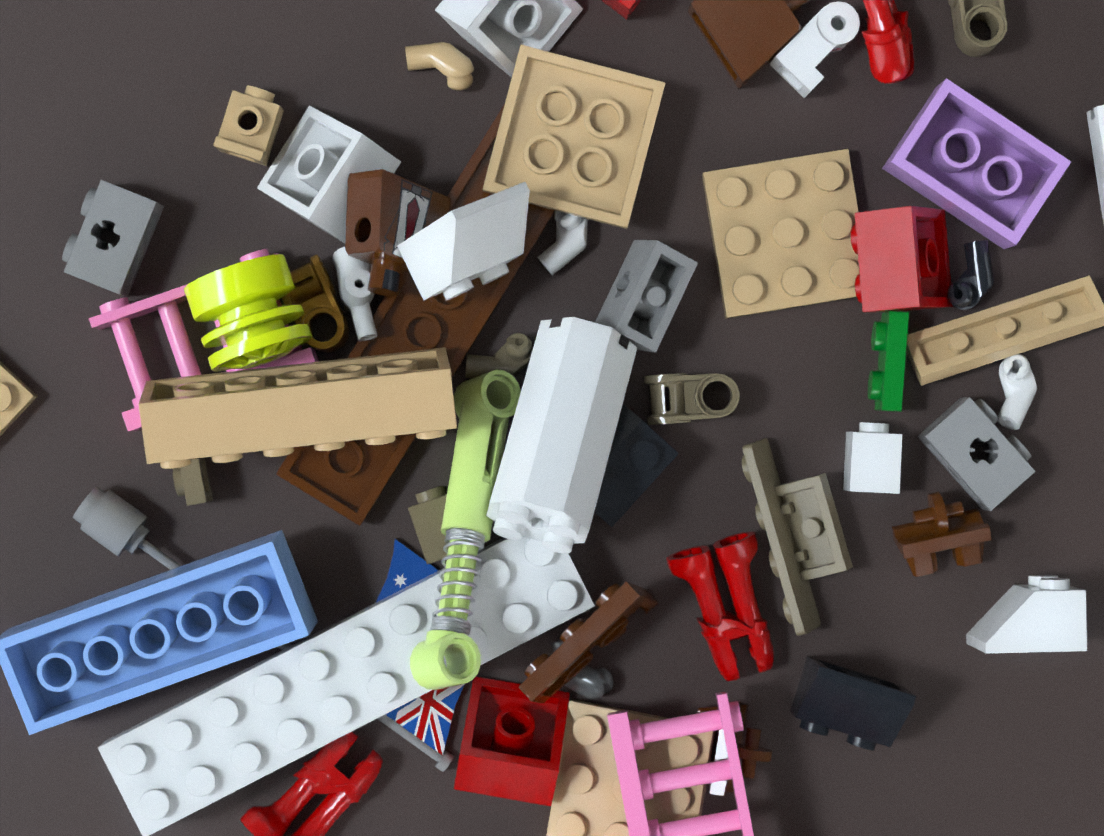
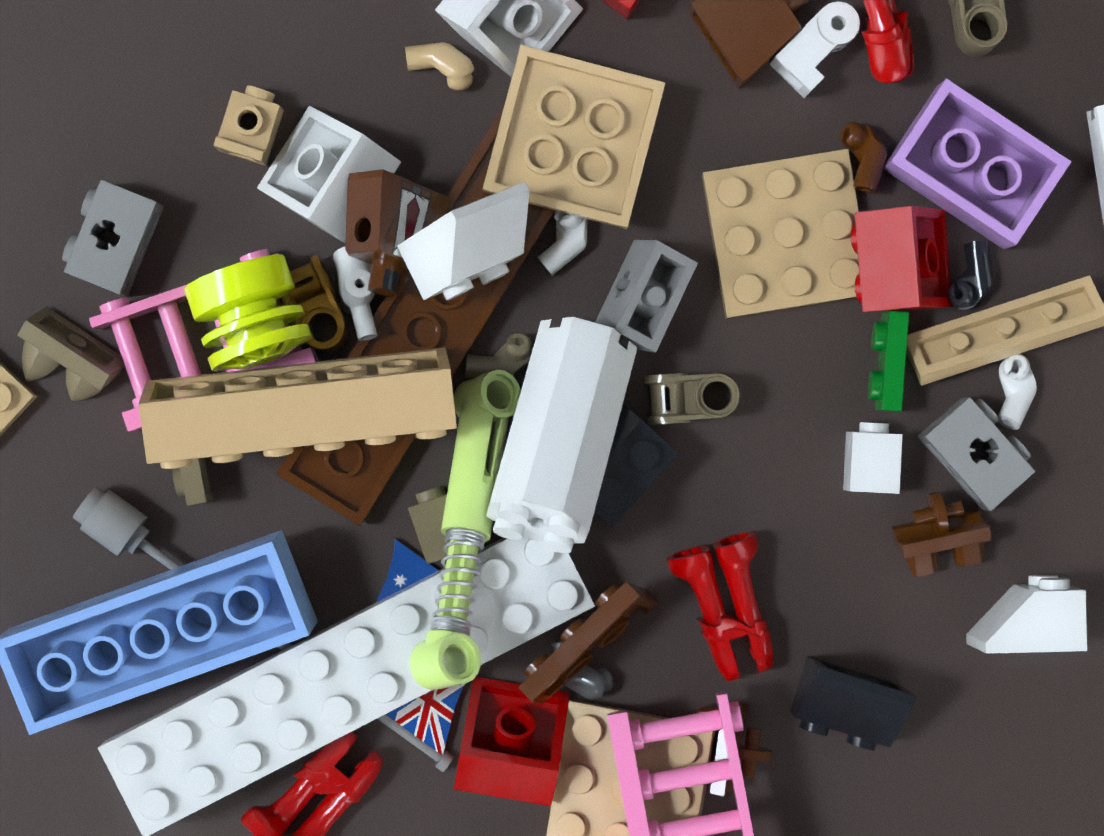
dark tan bracket [742,438,853,636] -> none
none -> dark tan tile [17,306,125,401]
none -> reddish brown arm [840,121,887,194]

